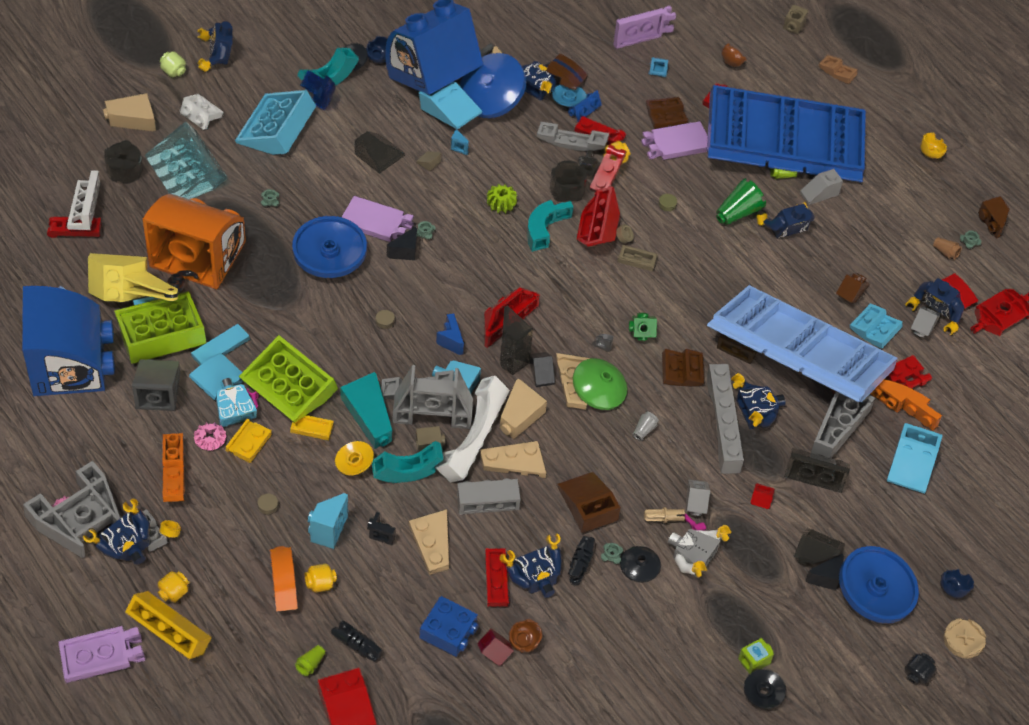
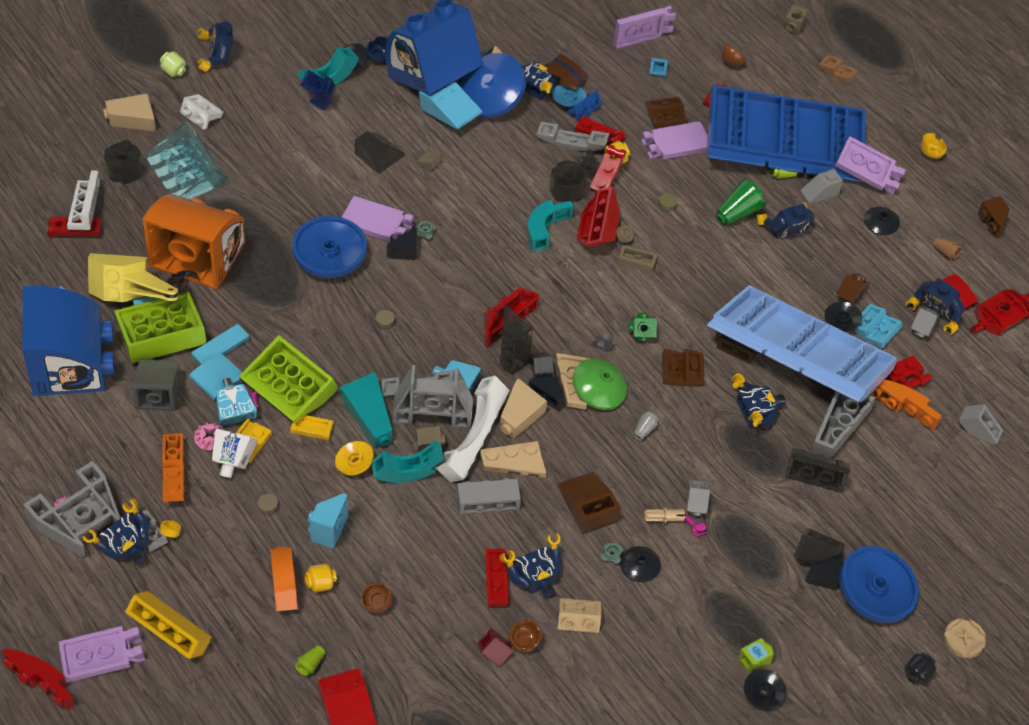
yellow head [157,571,189,603] -> none
medium azure slope [235,90,316,155] -> none
sand green plate [261,189,279,206] -> none
black hinge [331,621,383,662] -> none
black bracket [367,512,396,545] -> none
tan wing [409,510,449,575] -> none
blue brick [419,596,479,657] -> none
blue slope [436,313,464,355] -> none
dark azure slope [451,130,469,155] -> none
lime gear [487,183,517,214] -> none
black hinge [568,536,595,586] -> none
torso [668,525,731,578] -> none
light grey arch [706,364,744,474] -> none
red slope [750,483,775,509] -> none
medium azure slope [887,423,943,494] -> none
dark blue hair [940,569,974,599] -> none
sand green plate [960,230,981,249] -> none
none -> red slope [2,648,74,711]
none -> white torso [212,429,258,478]
none -> dark orange hair [360,583,392,614]
none -> black slope [528,376,563,412]
none -> tan bracket [558,598,601,633]
none -> black dish [824,302,862,332]
none -> lavender tile [835,136,906,195]
none -> black dish [864,207,900,235]
none -> light grey slope [959,404,1003,445]

